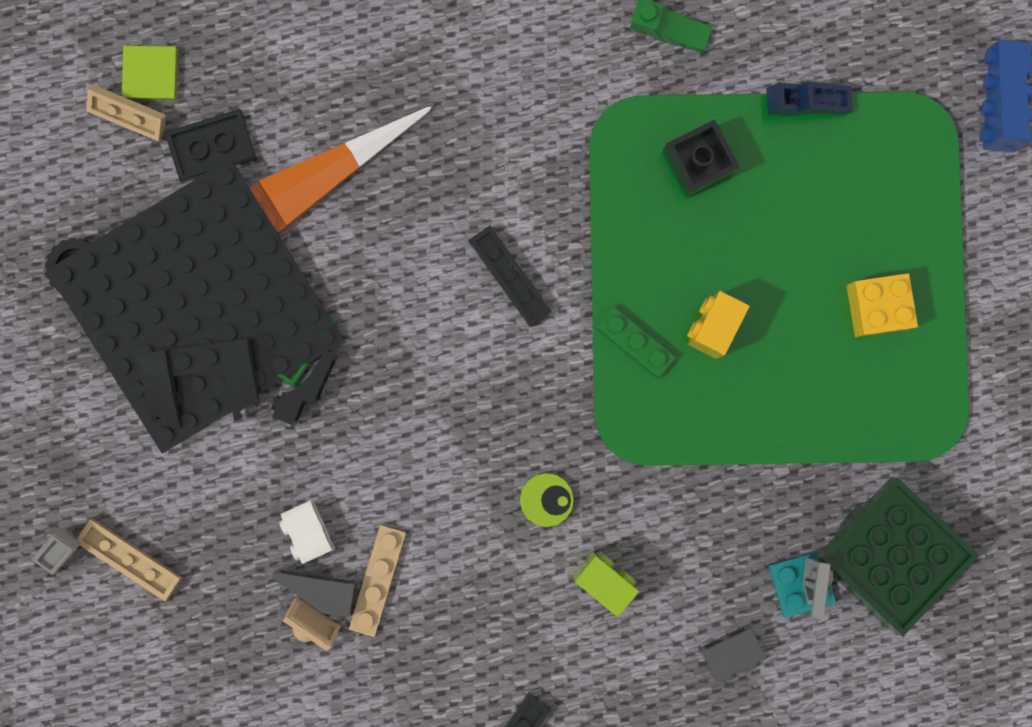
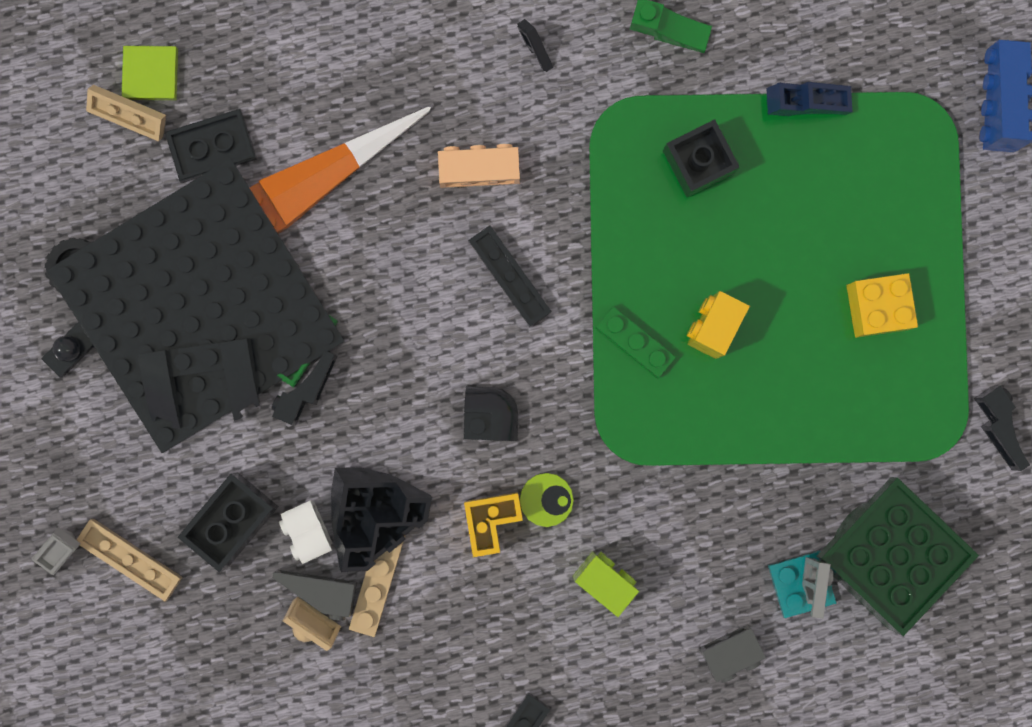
none -> black tile [41,322,94,378]
none -> black brick [177,472,279,573]
none -> black brick [331,467,432,572]
none -> light nougat brick [438,144,520,188]
none -> black brick [464,386,518,441]
none -> yellow brick [464,492,523,557]
none -> black tile [517,19,553,72]
none -> black slope [974,386,1030,471]

